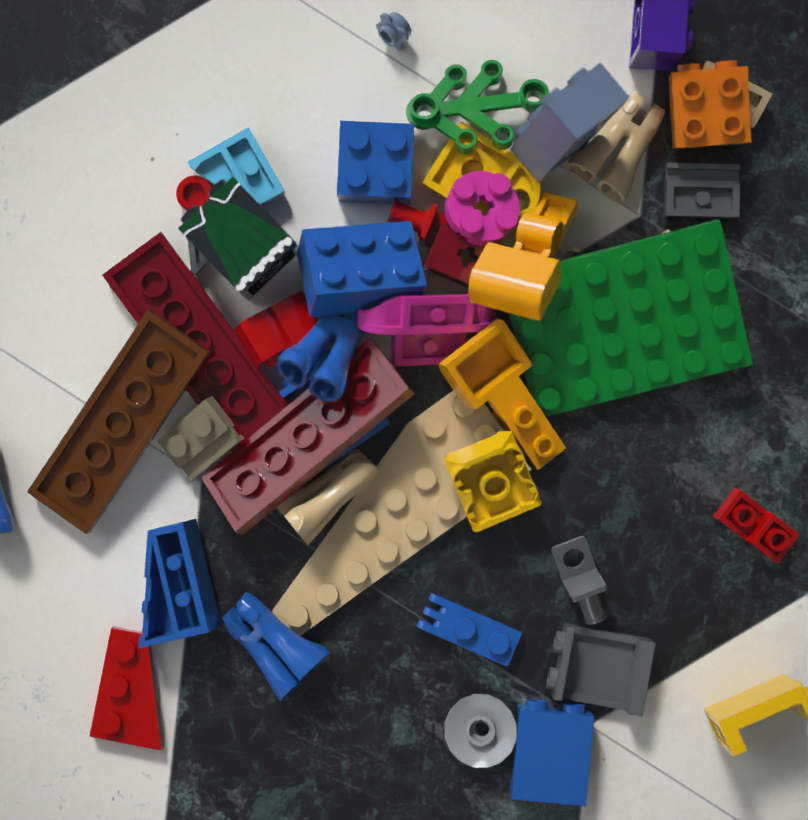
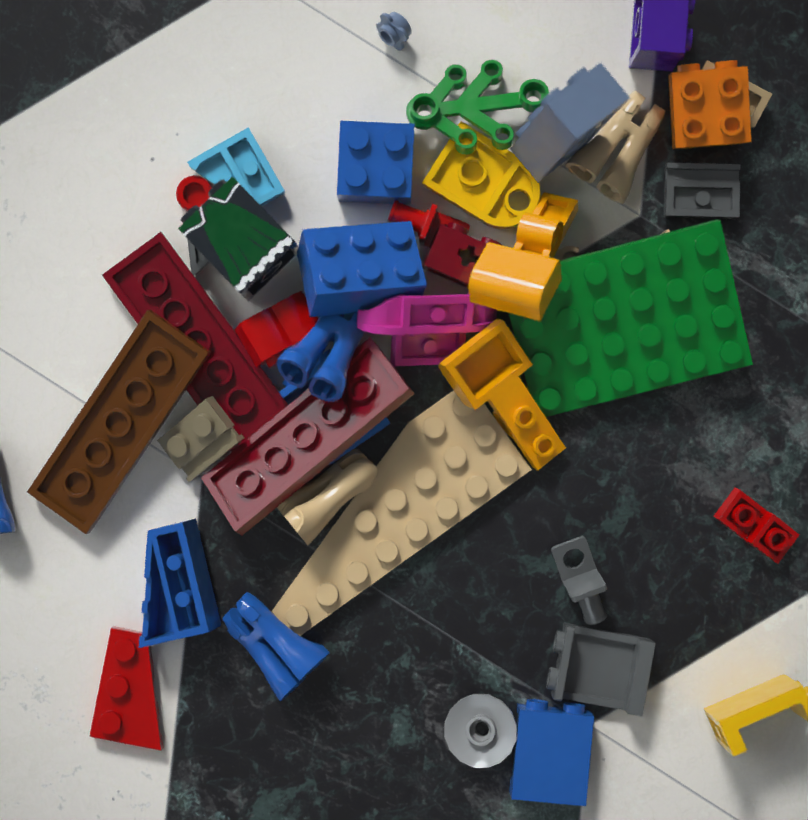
blue hinge [417,593,522,667] -> none
dark pink plate [444,171,520,246] -> none
yellow slope [444,431,542,532] -> none

